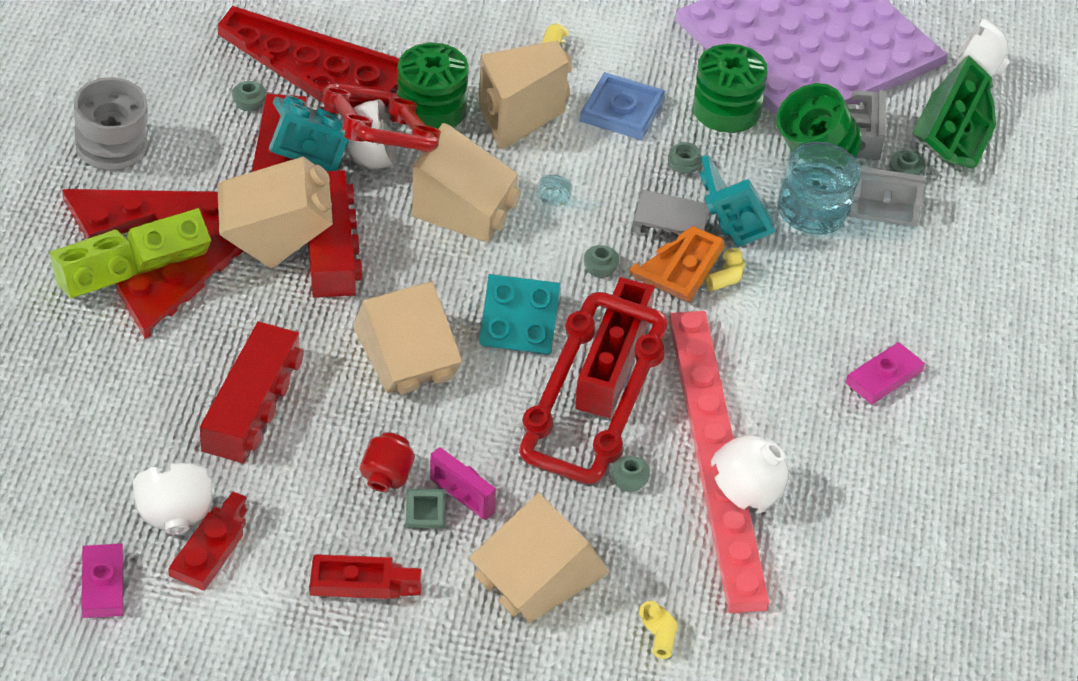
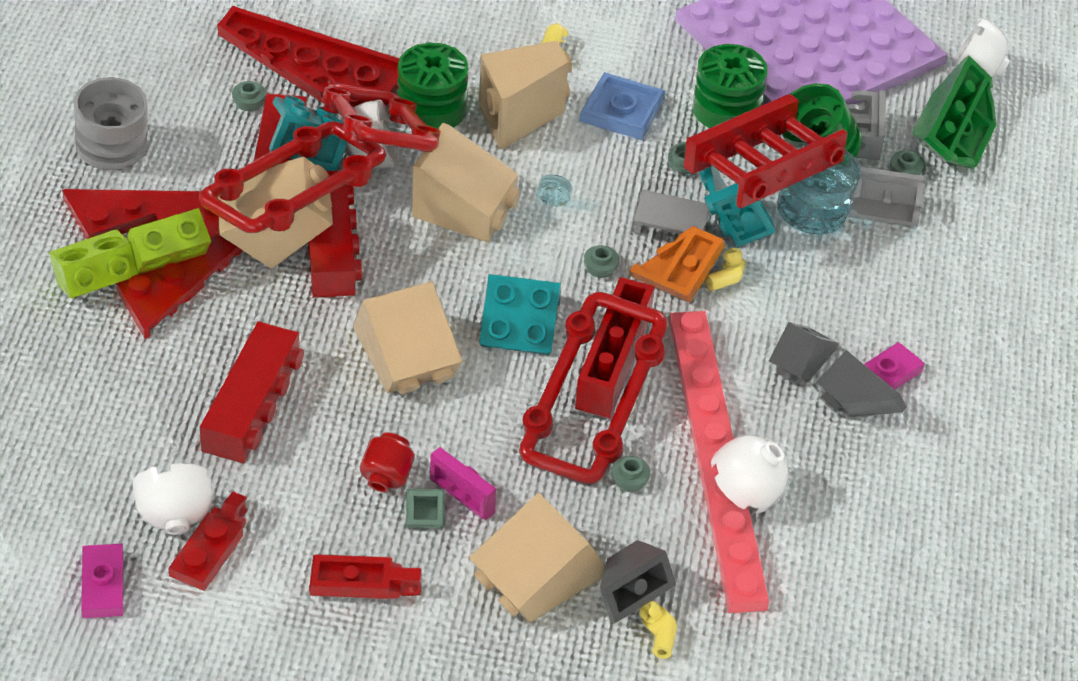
none -> red bar [198,121,386,233]
none -> dark grey slope [600,540,676,623]
none -> red fence [683,94,848,209]
none -> dark grey slope [769,322,840,382]
none -> dark grey slope [816,350,907,417]

